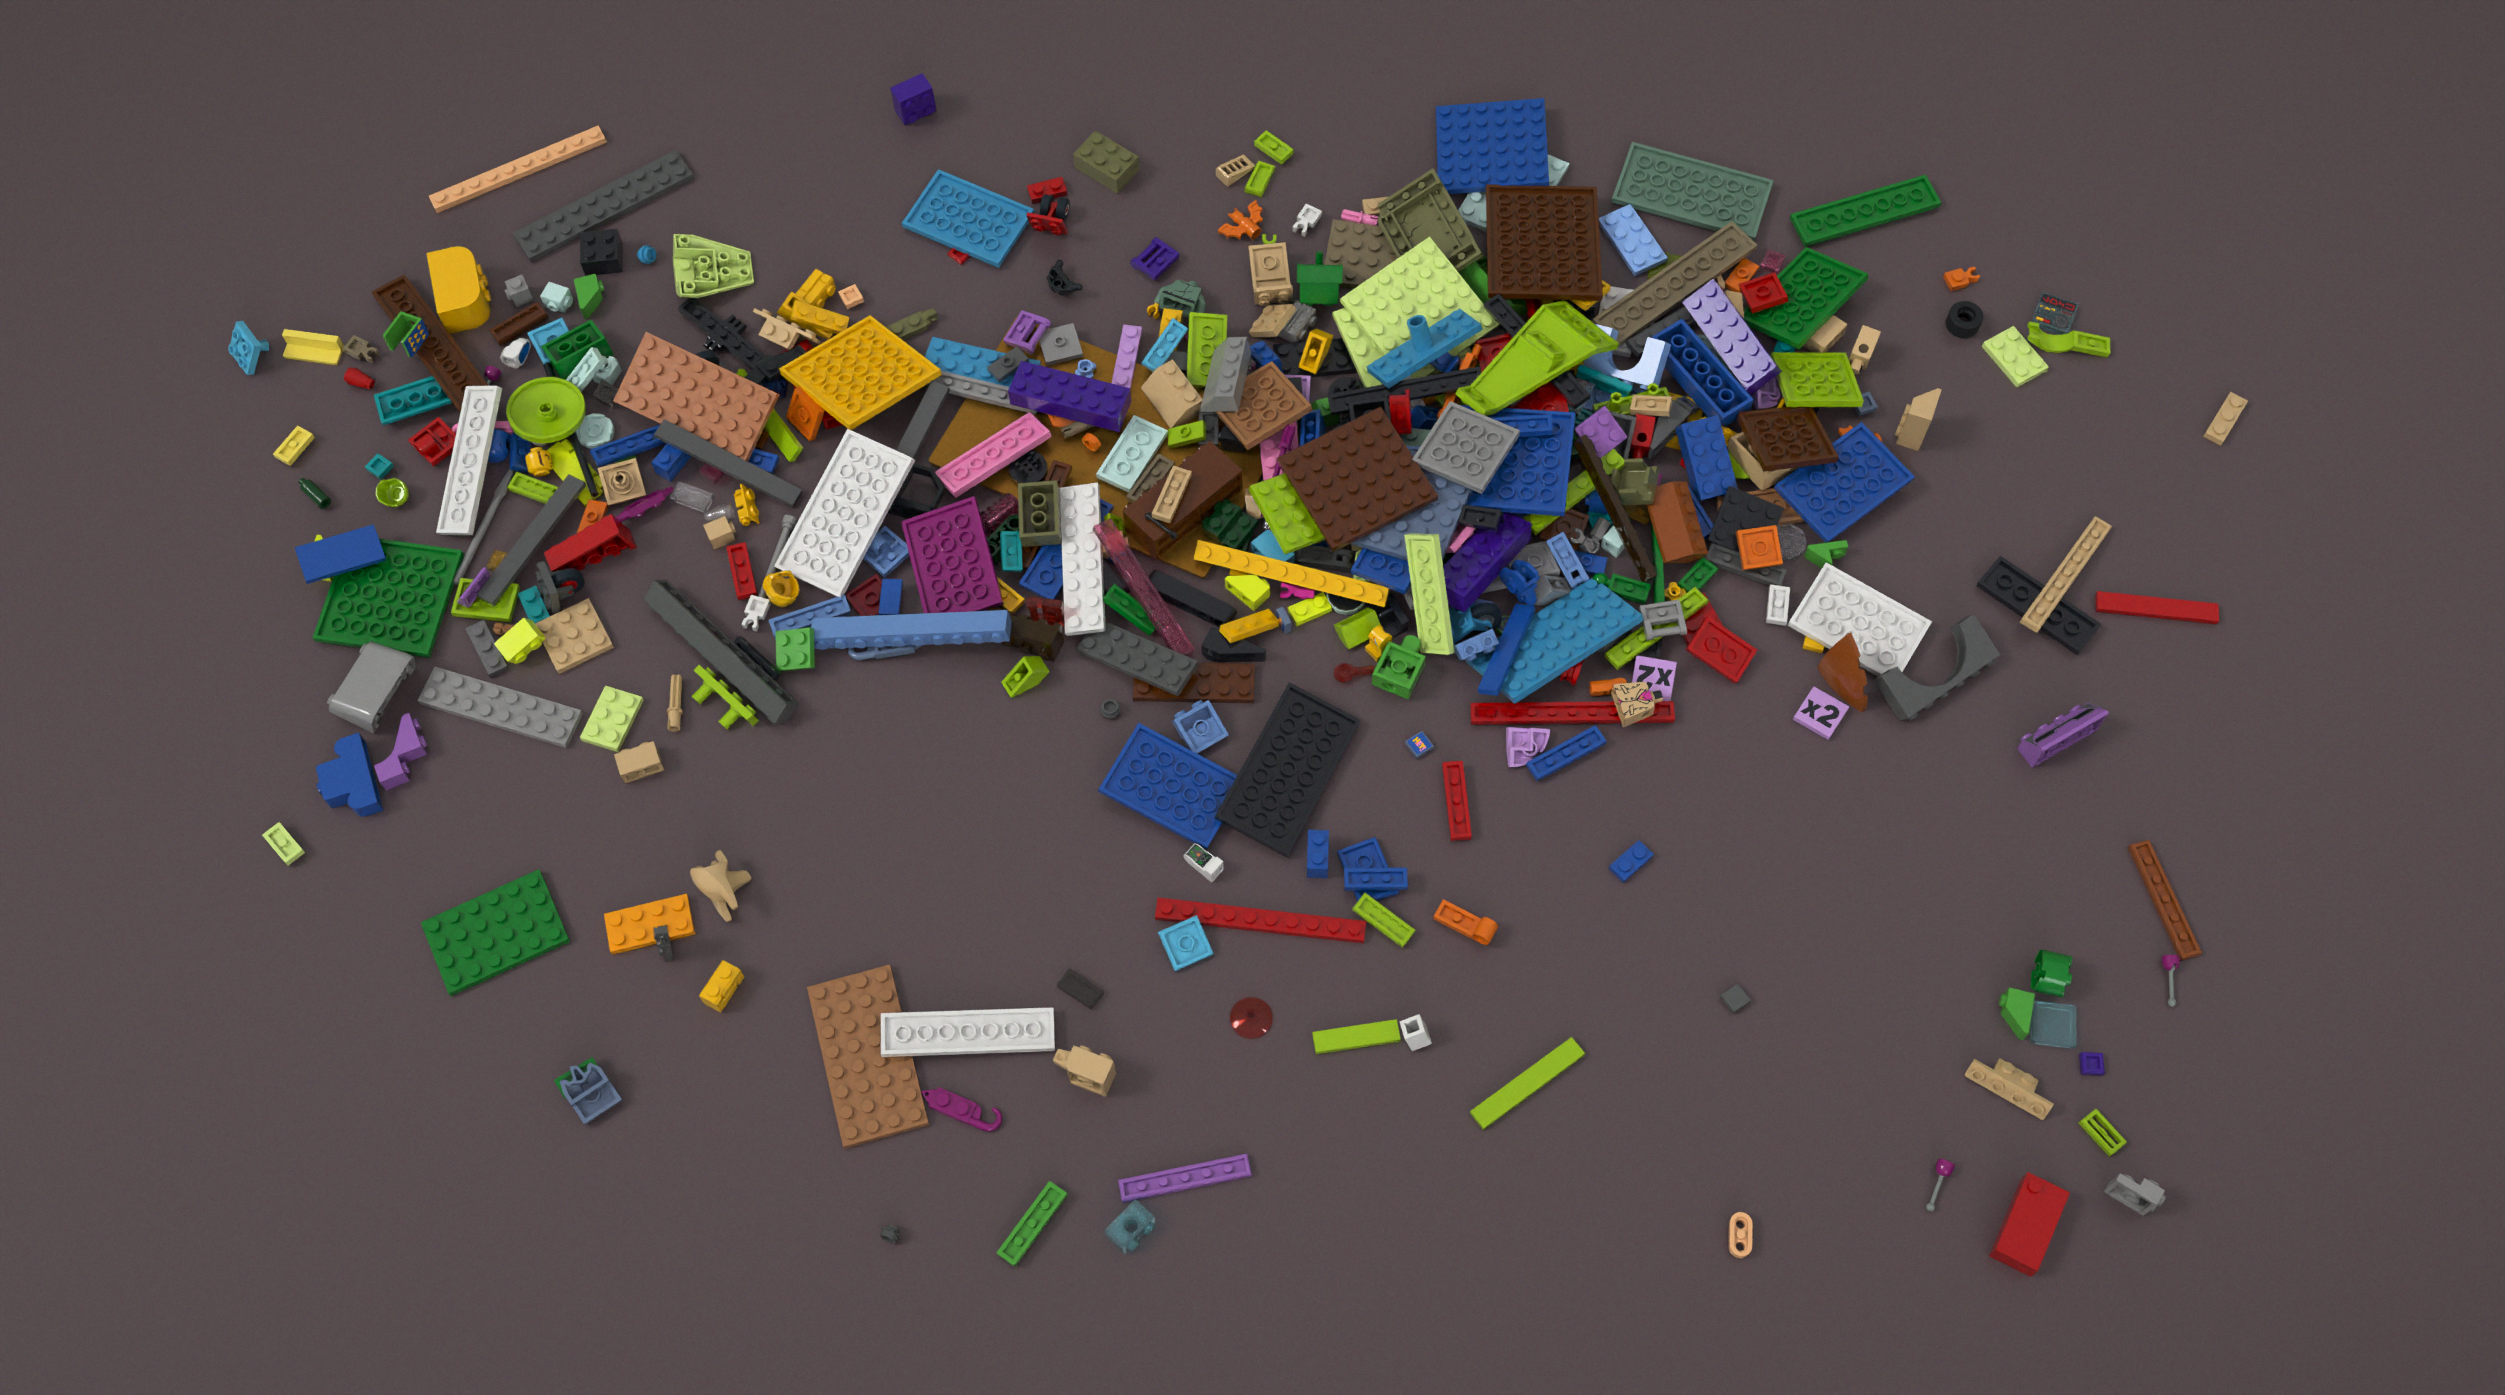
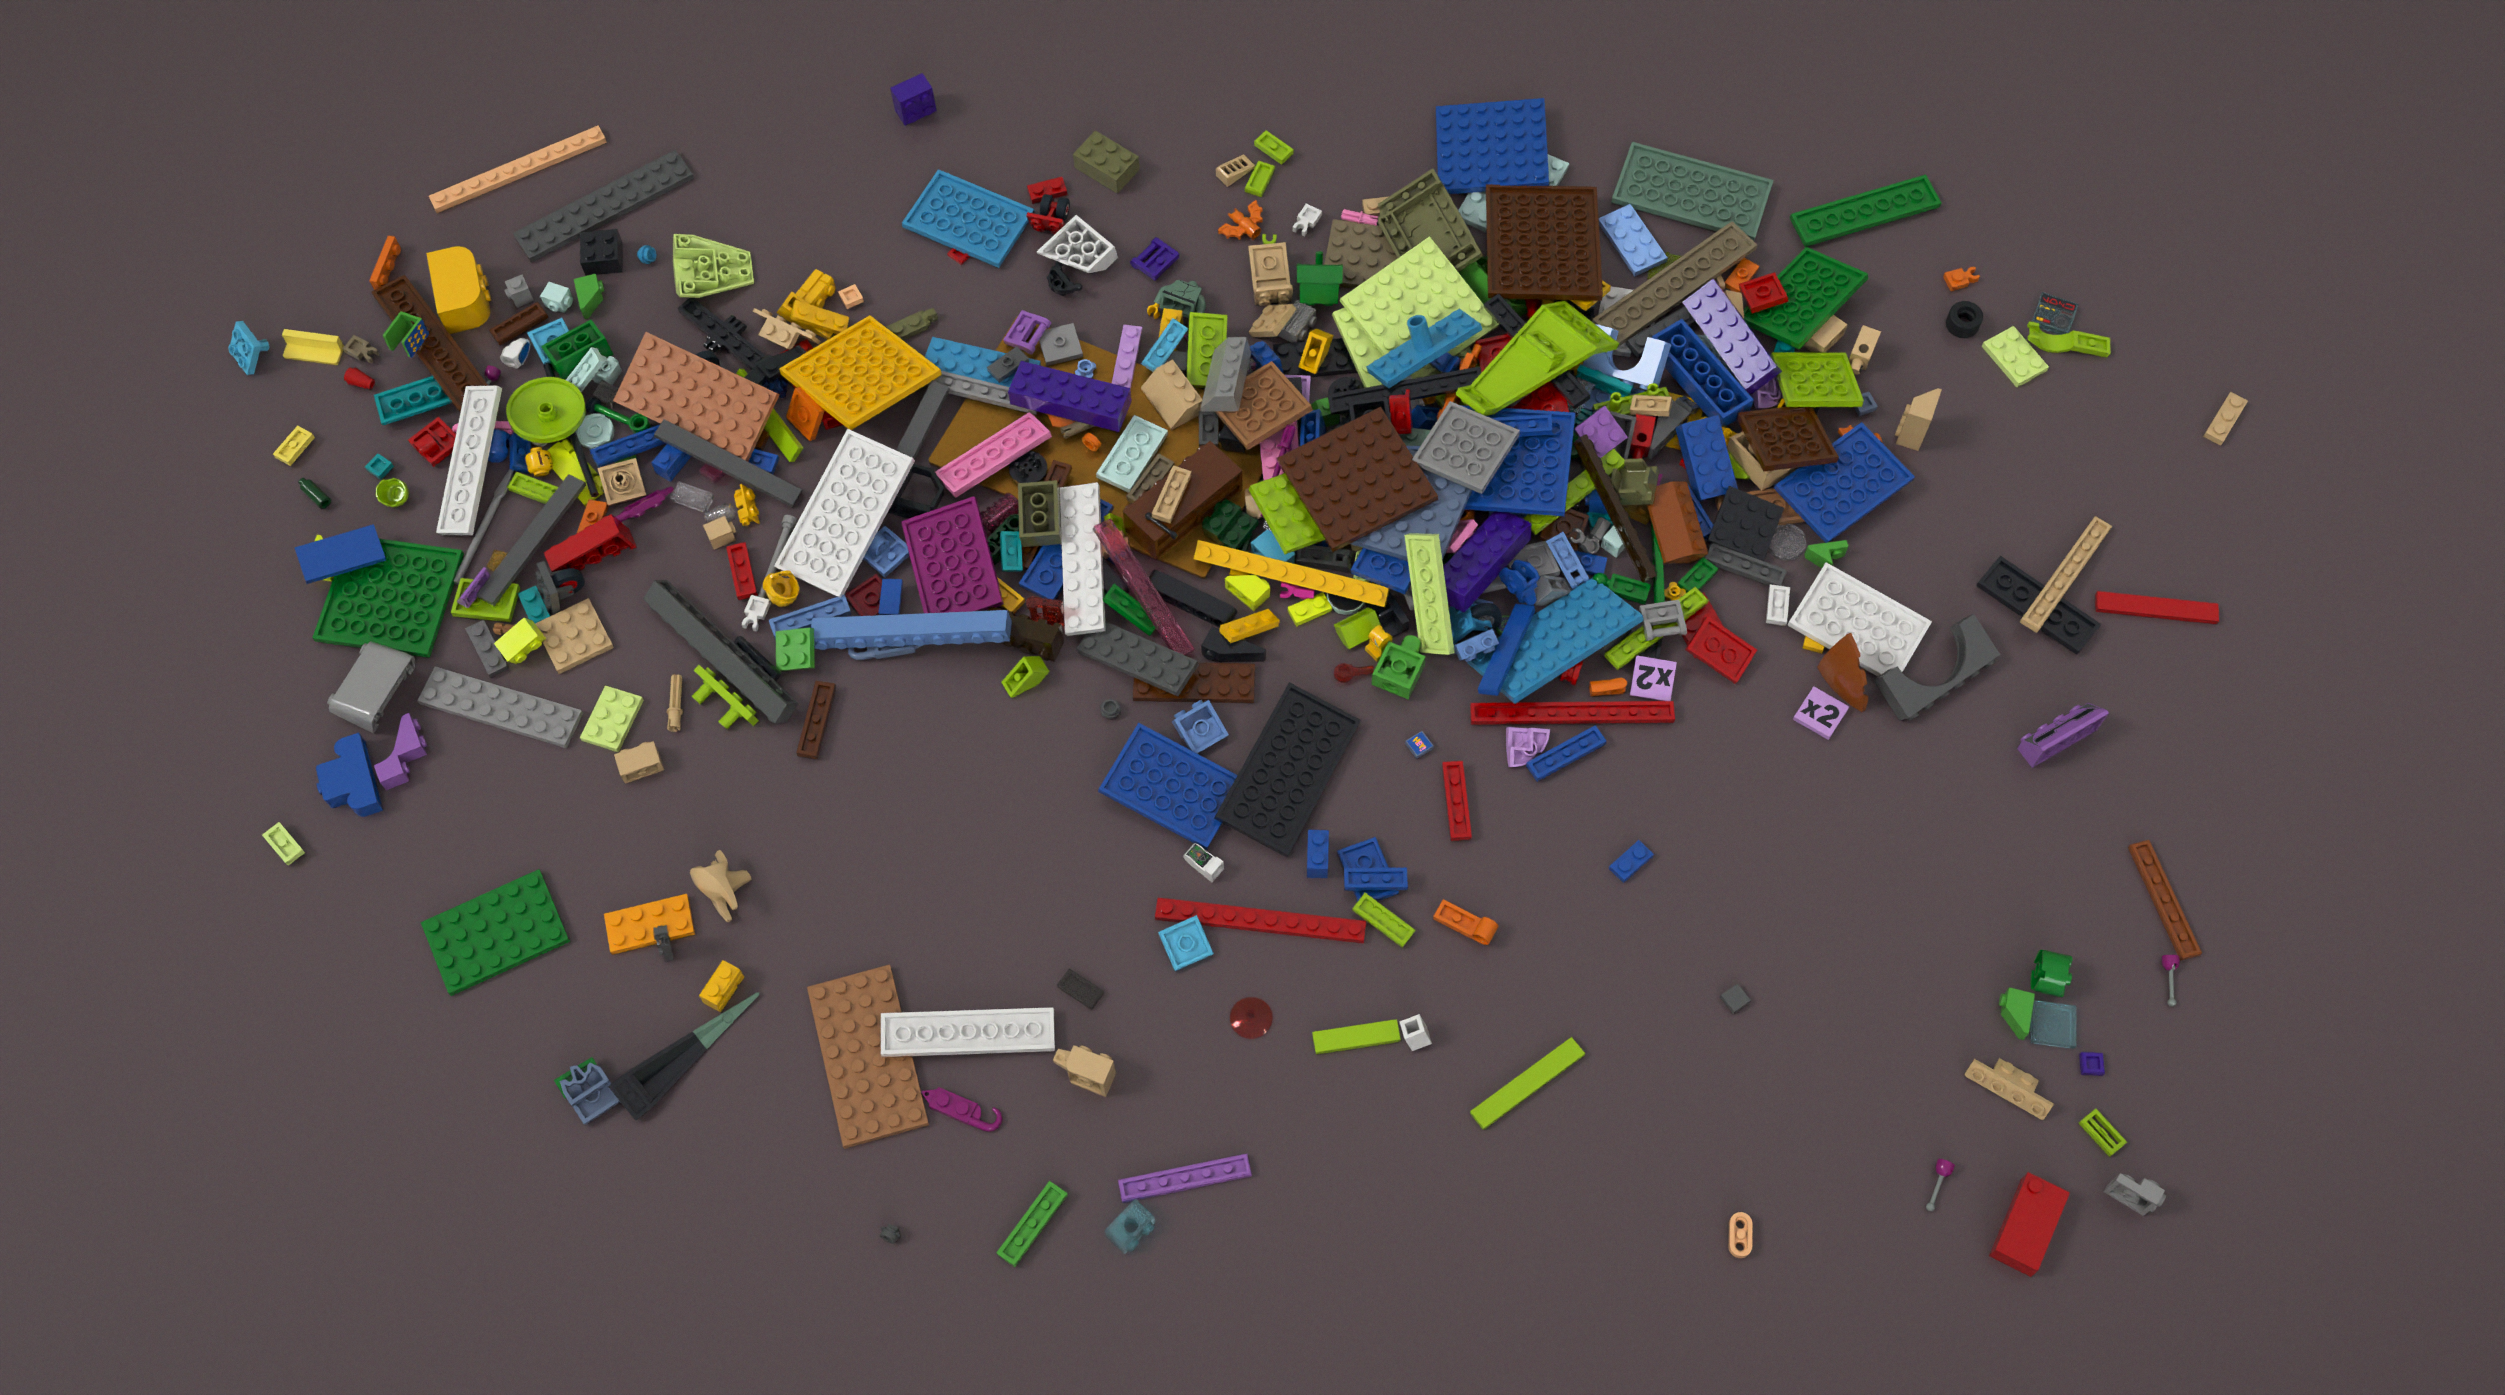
lime plate [1168,420,1206,448] -> none
sand blue tile [1276,607,1292,634] -> none
black panel [1458,504,1505,531] -> none
tan torso [1611,682,1663,727] -> none
orange plate [1736,525,1783,571] -> none
clear pink plate [1760,249,1785,274] -> none
none -> orange plate [369,236,401,290]
none -> green piece [586,397,651,434]
none -> black plate [608,992,759,1121]
none -> reddish brown plate [796,681,836,759]
none -> white wedge [1037,215,1118,273]

